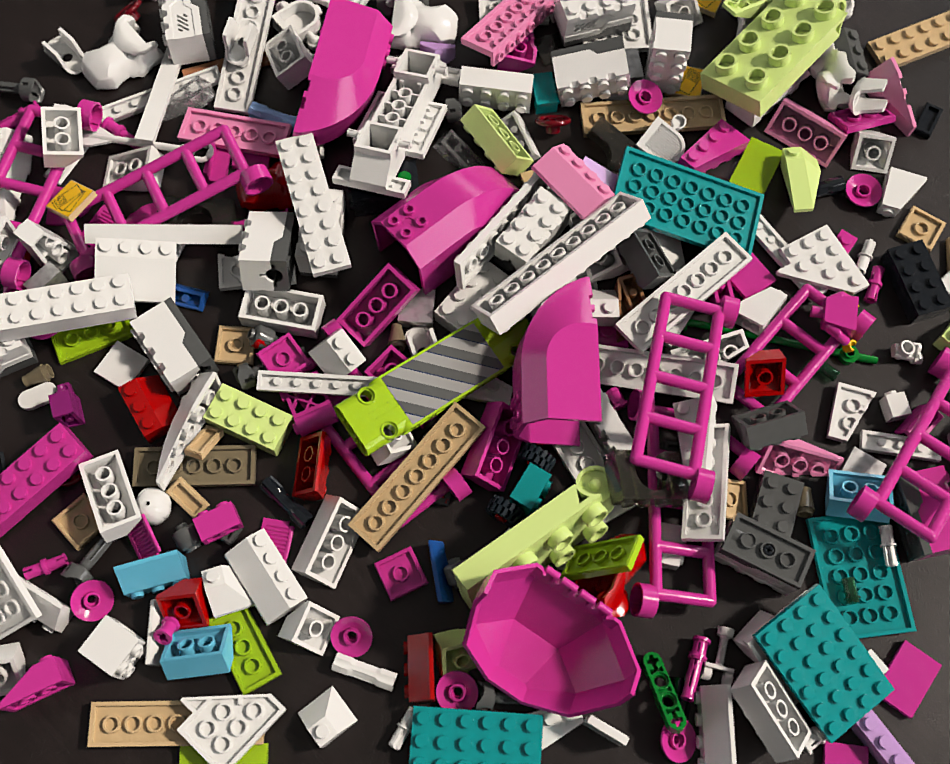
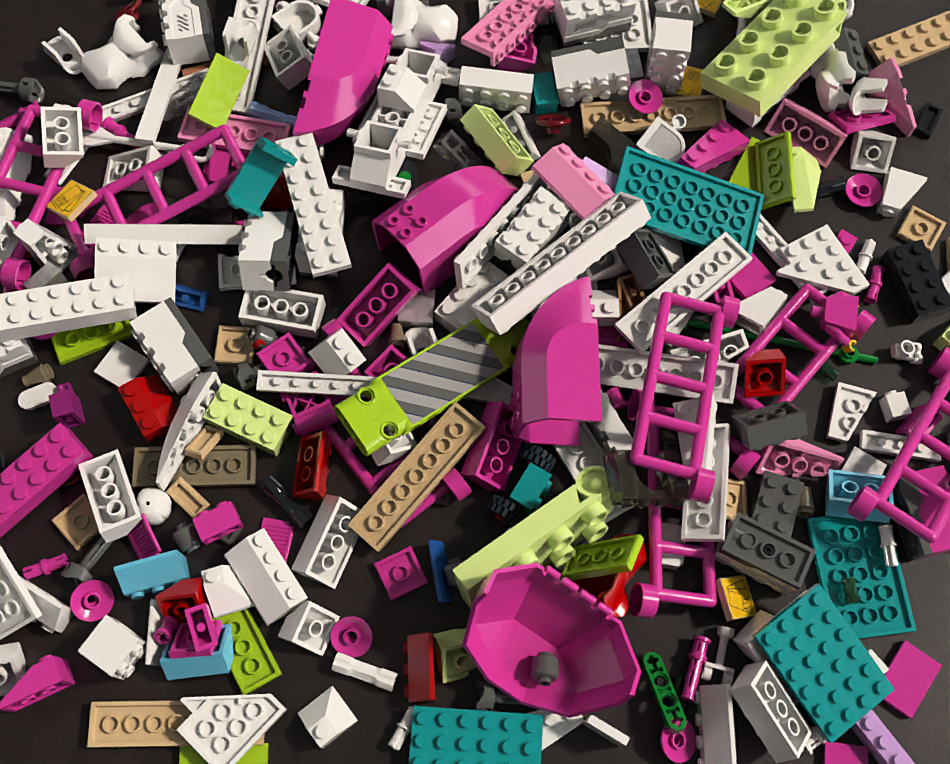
dark pink dish [436,671,479,710] -> none
none -> dark pink tile [168,620,223,659]
none -> dark pink slope [184,603,218,652]
none -> lime tile [187,53,250,129]
none -> teal panel [224,136,298,218]
none -> white slope [377,64,427,113]
none -> dark grey head [531,652,559,686]
none -> yellow tile [715,575,757,621]
none -> lime tile [755,131,796,210]

